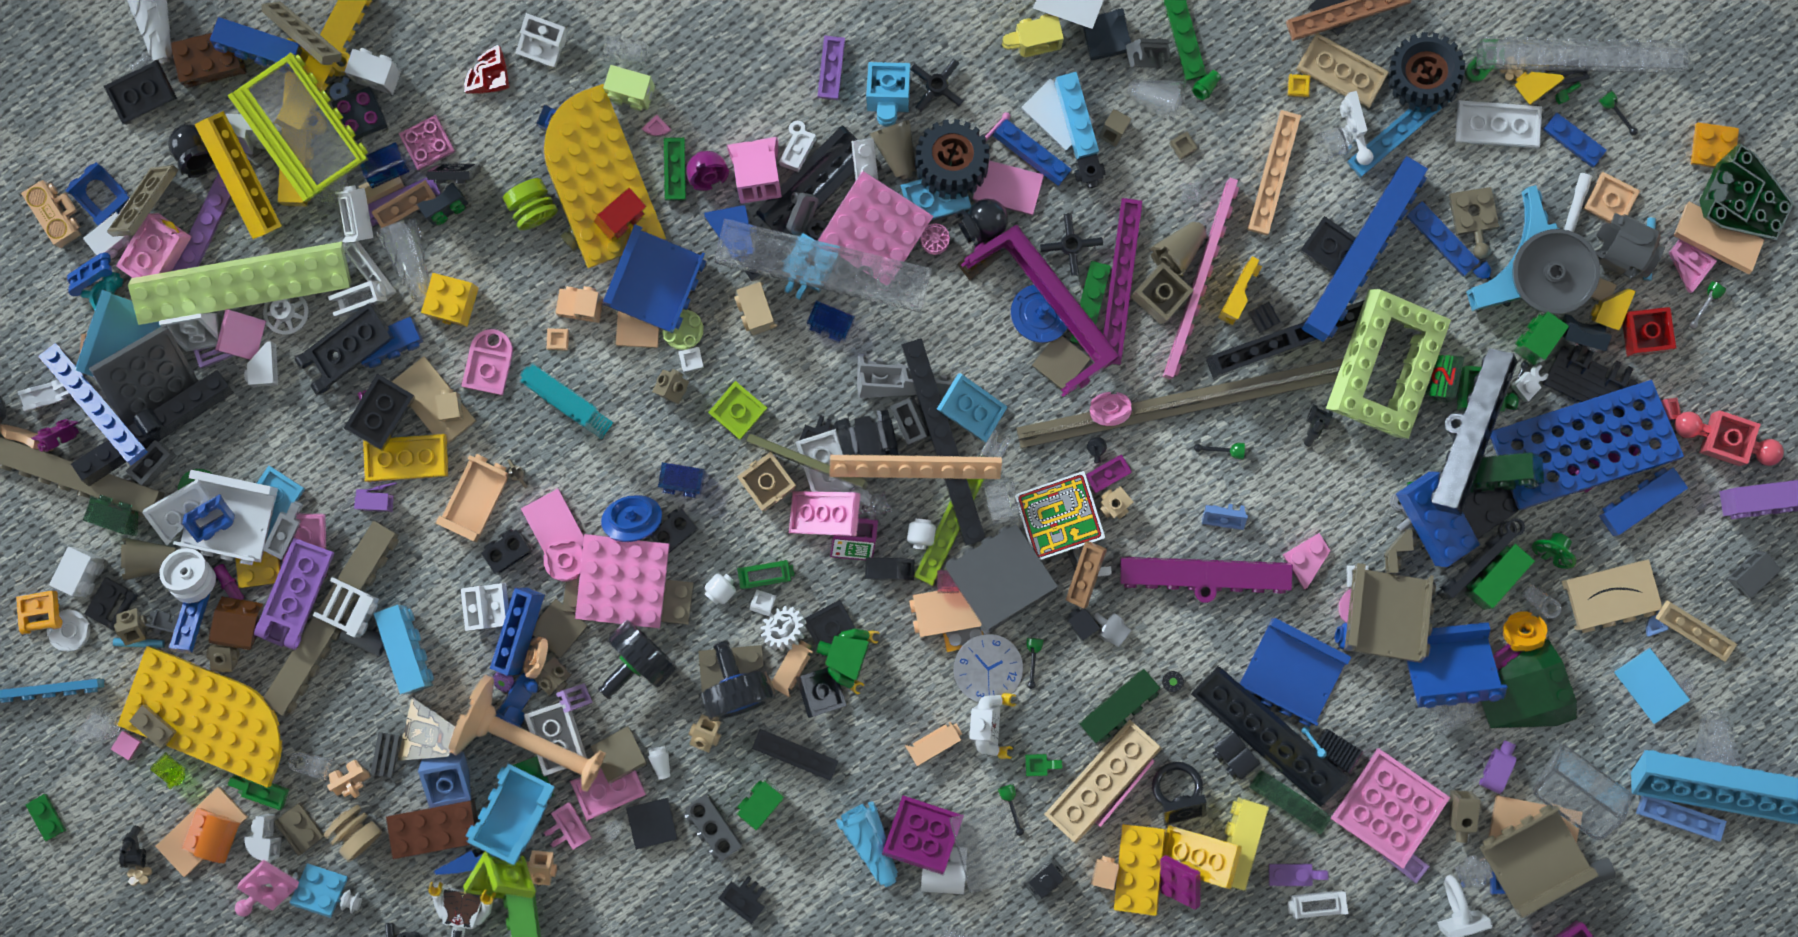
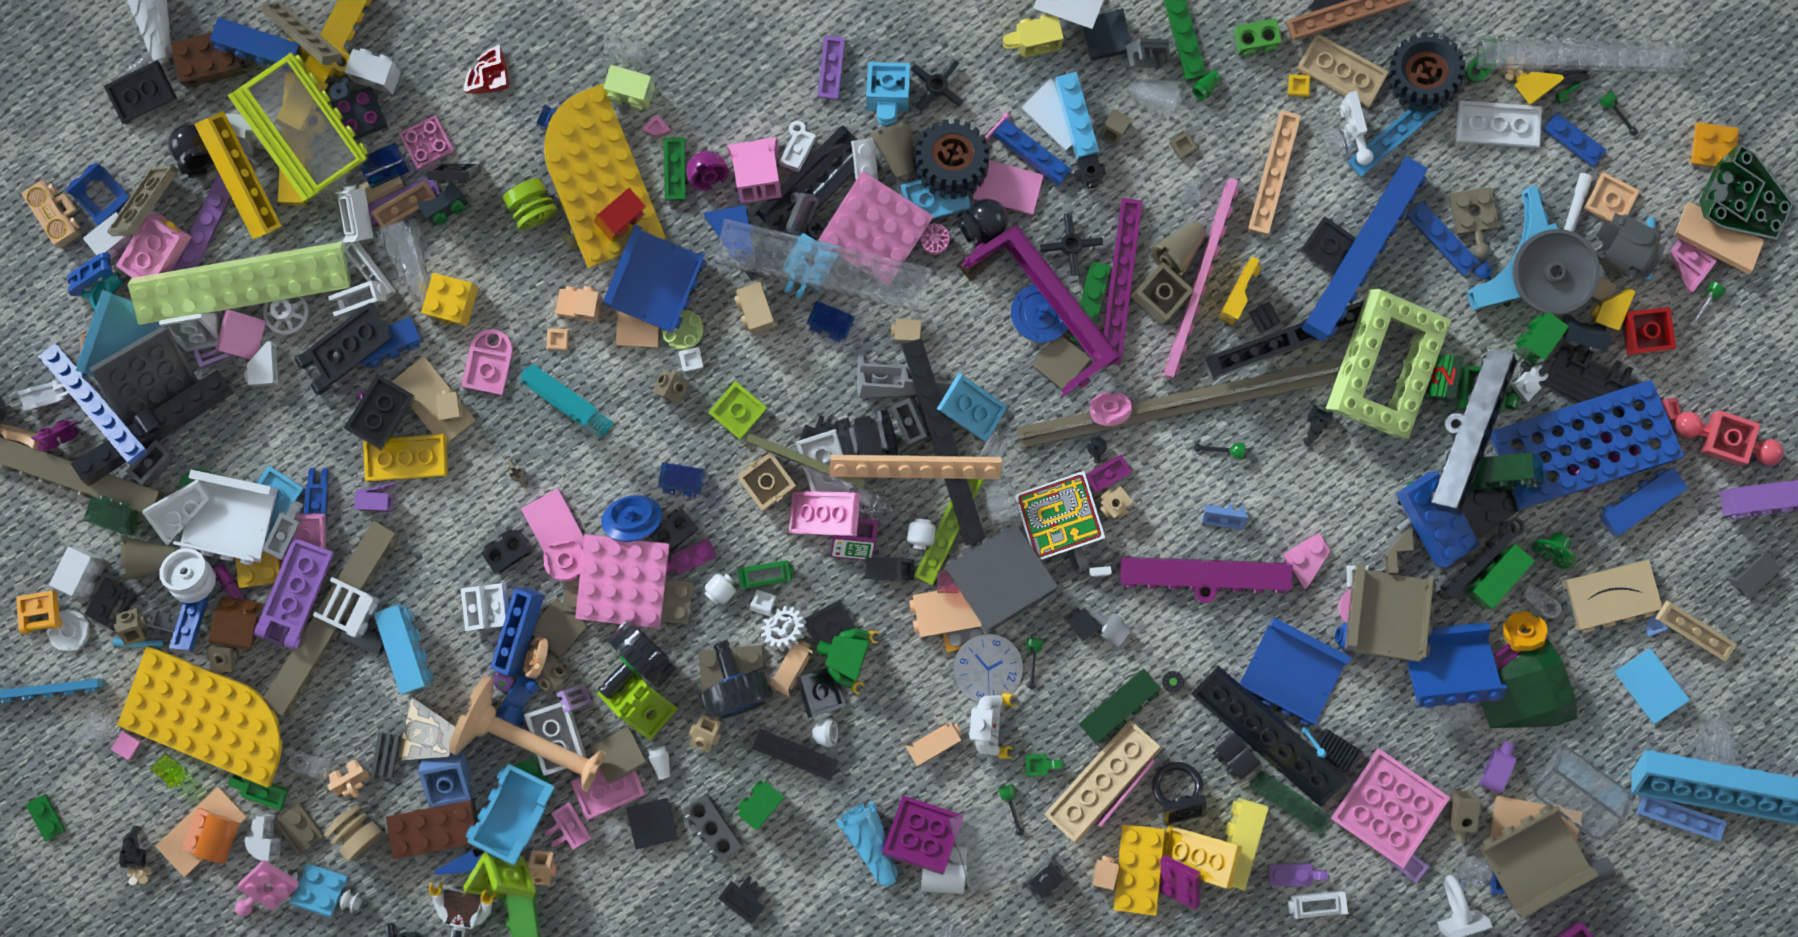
dark tan plate [129,704,177,749] -> none
blue window [182,494,235,543] -> none
light nougat panel [436,454,509,542] -> none
white brick [515,13,567,67] -> none
medium nougat plate [1066,541,1107,608] -> none
none -> blue hinge [304,468,329,526]
none -> lime bracket [597,674,678,741]
none -> magenta plate [667,538,717,575]
none -> white cone [812,718,838,748]
none -> tan brick [891,318,921,343]
none -> bright green brick [1233,18,1281,57]

